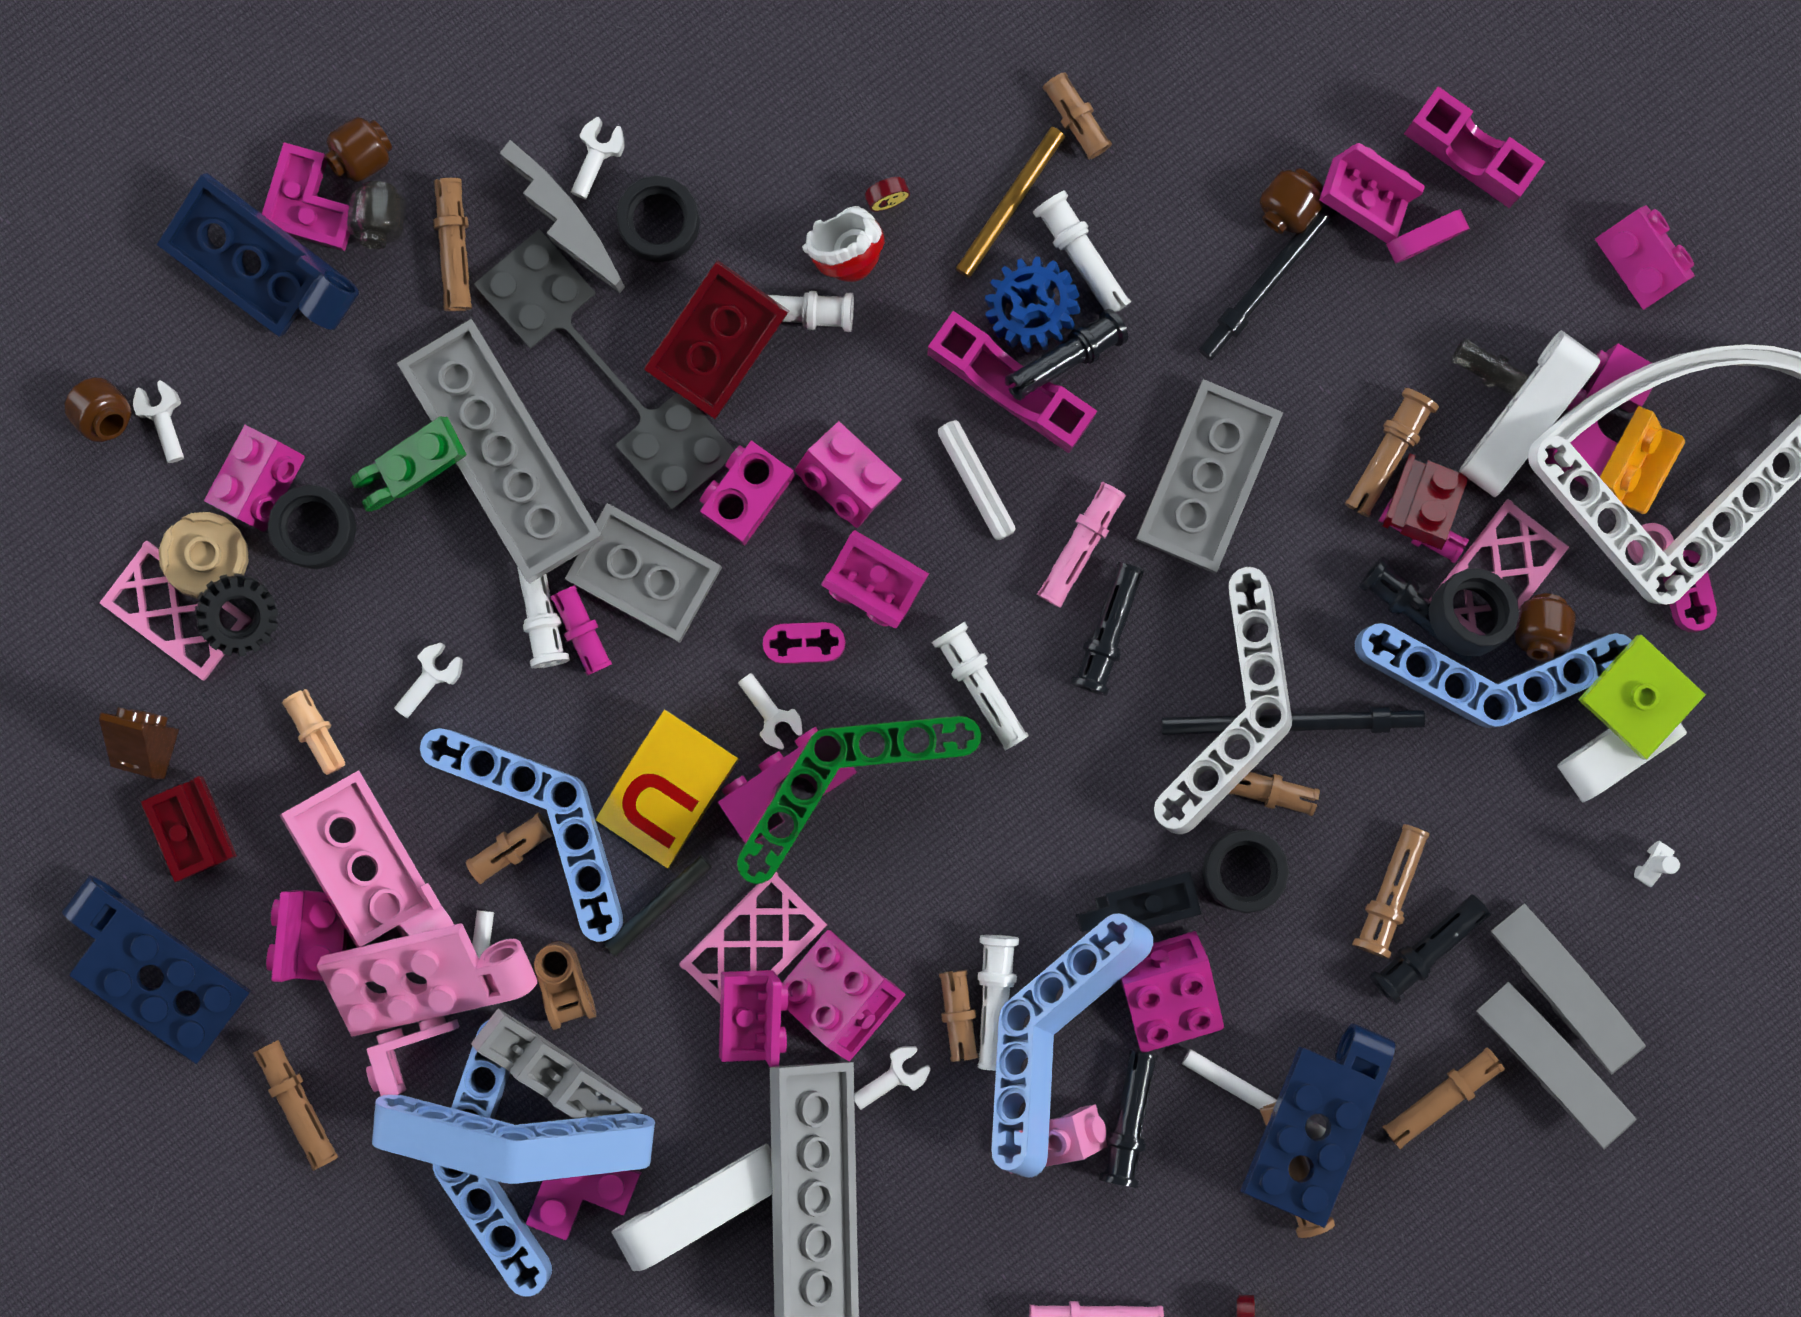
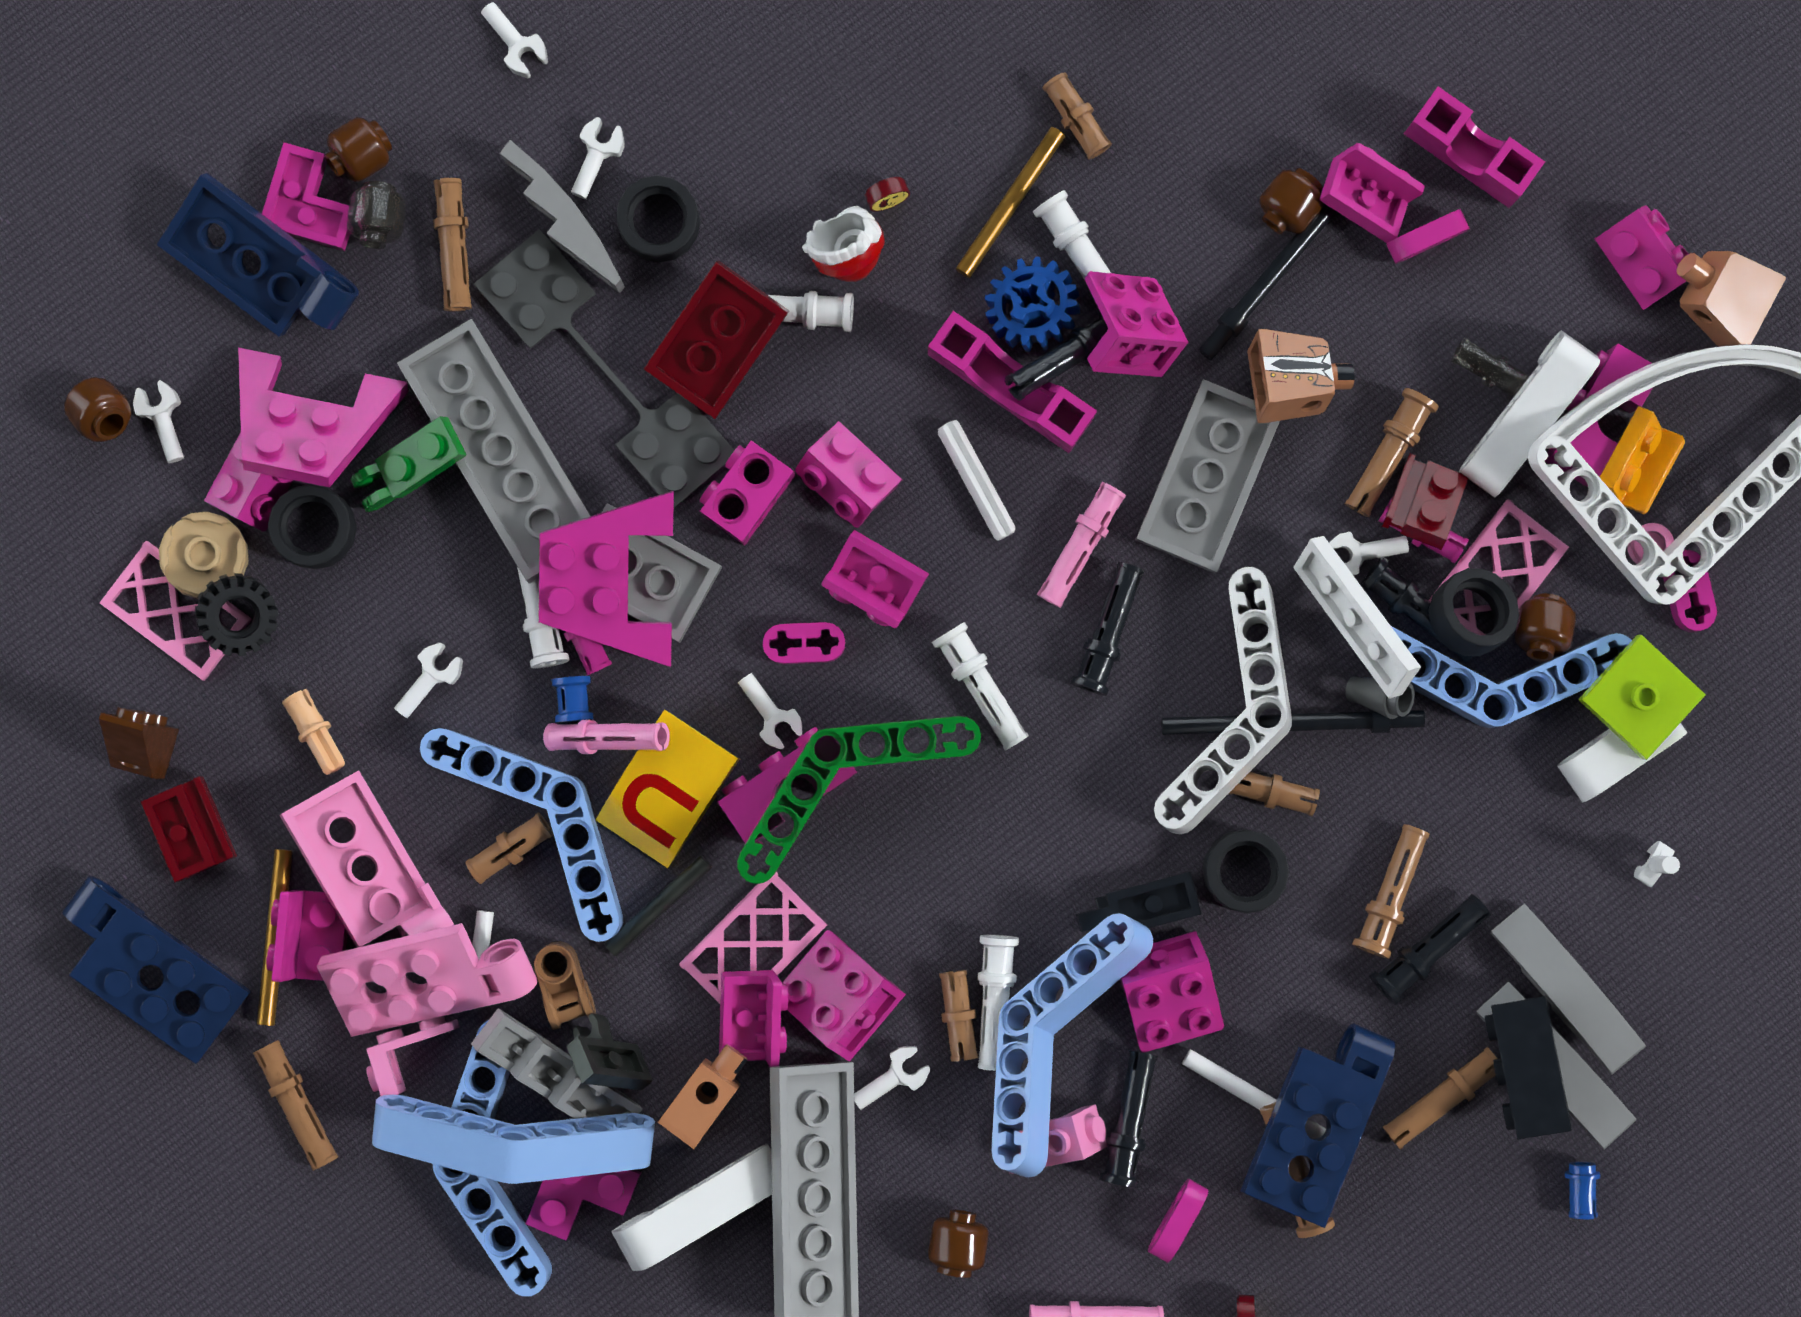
none -> dark pink wing [238,347,408,487]
none -> pearl gold bar [257,849,293,1026]
none -> white bar [481,2,548,78]
none -> dark pink wing [539,491,674,667]
none -> bright pink pin [543,720,670,754]
none -> blue bush [551,676,594,723]
none -> pearl dark grey plate [566,1013,653,1091]
none -> nougat torso [658,1044,748,1149]
none -> reddish brown head [928,1209,989,1278]
none -> dark pink bracket [1085,271,1188,377]
none -> dark pink beam [1148,1179,1208,1263]
none -> nougat torso [1247,329,1355,423]
none -> white plate [1293,536,1421,699]
none -> white bar [1329,532,1409,576]
none -> dark grey cone [1345,676,1415,719]
none -> black brick [1485,996,1572,1140]
none -> blue pin [1565,1162,1600,1219]
none -> torso [1677,251,1786,347]

